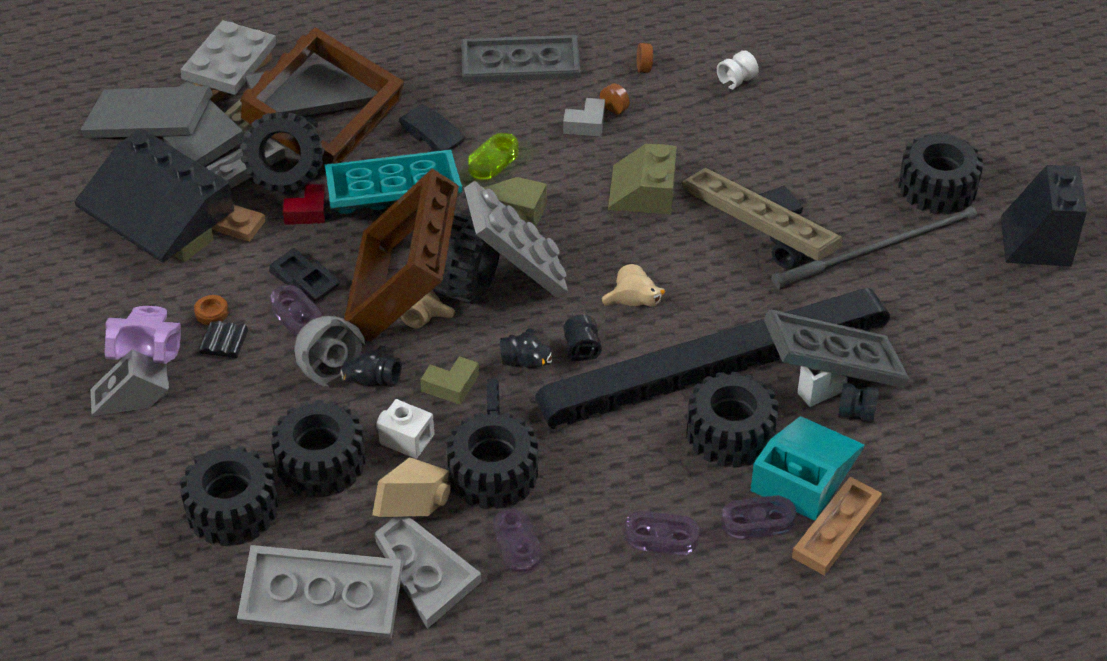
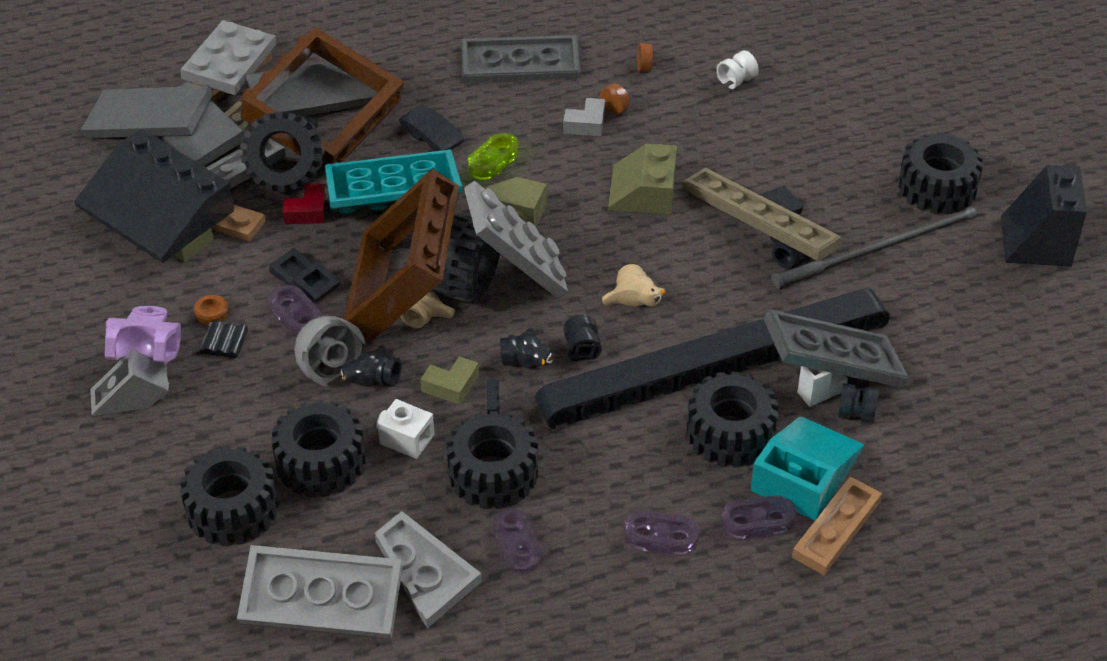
tan slope [372,457,450,517] -> none

